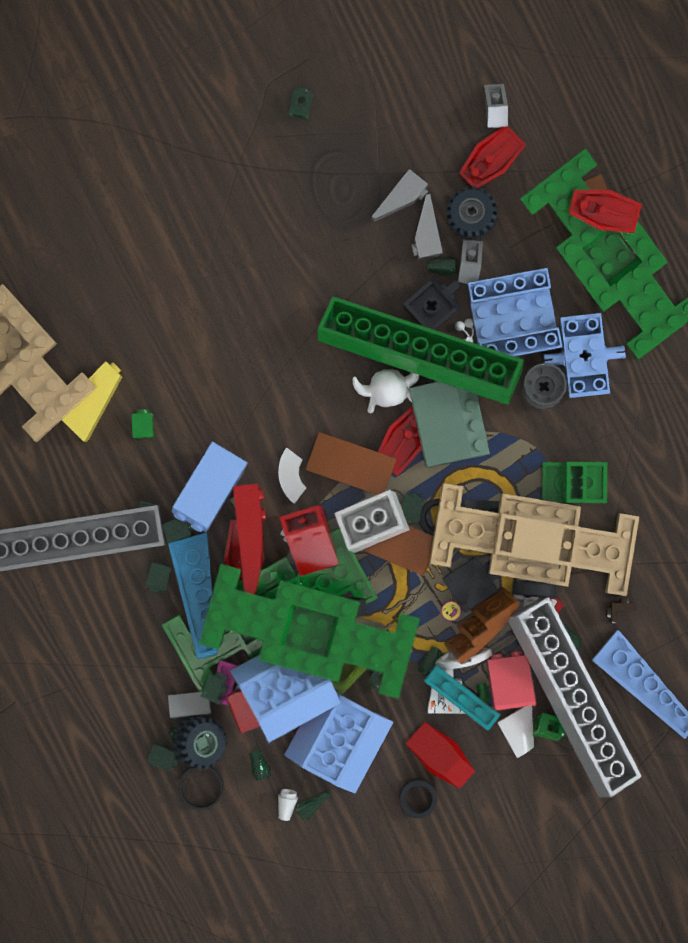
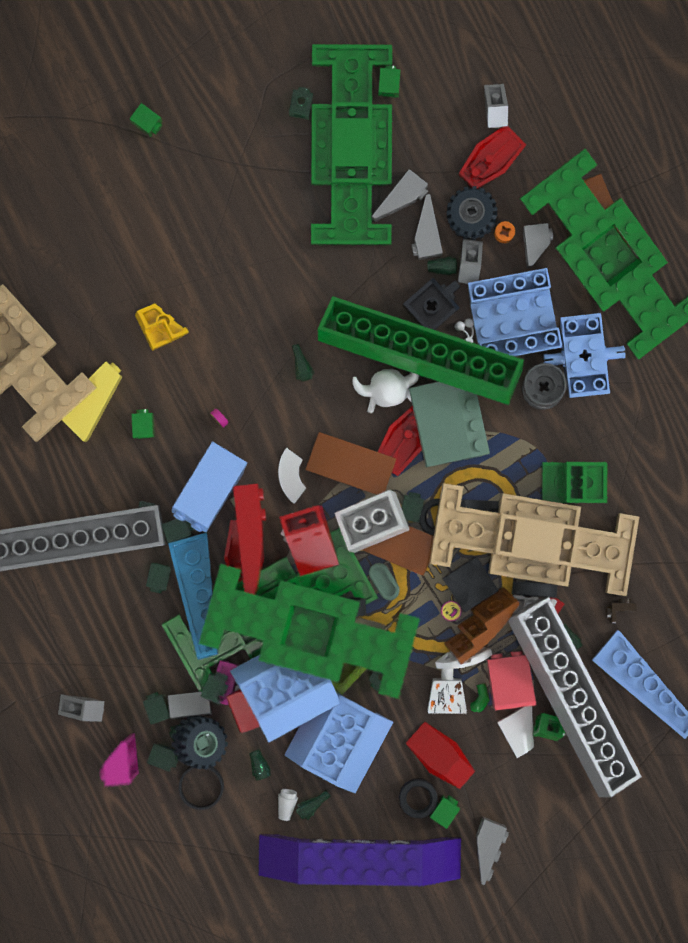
clear green cone [417,646,442,676] -> none
teal tile [424,665,500,731] -> none
red piece [567,190,642,233] -> none
none -> light grey slope [58,694,104,722]
none -> dark pink slope [100,733,139,786]
none -> green brick [130,103,162,137]
none -> yellow slope [135,304,189,351]
none -> clear green brick [143,692,170,725]
none -> dark pink tile [210,409,228,428]
none -> dark purple slope [259,834,461,886]
none -> clear green cone [292,344,315,382]
none -> green piece [311,44,392,245]
none -> sand green tile [369,563,400,600]
none -> green brick [378,66,401,98]
none -> green brick [429,795,460,829]
none -> light grey slope [476,817,509,885]
none -> orange wheel [494,221,515,244]
none -> light grey slope [522,223,553,268]

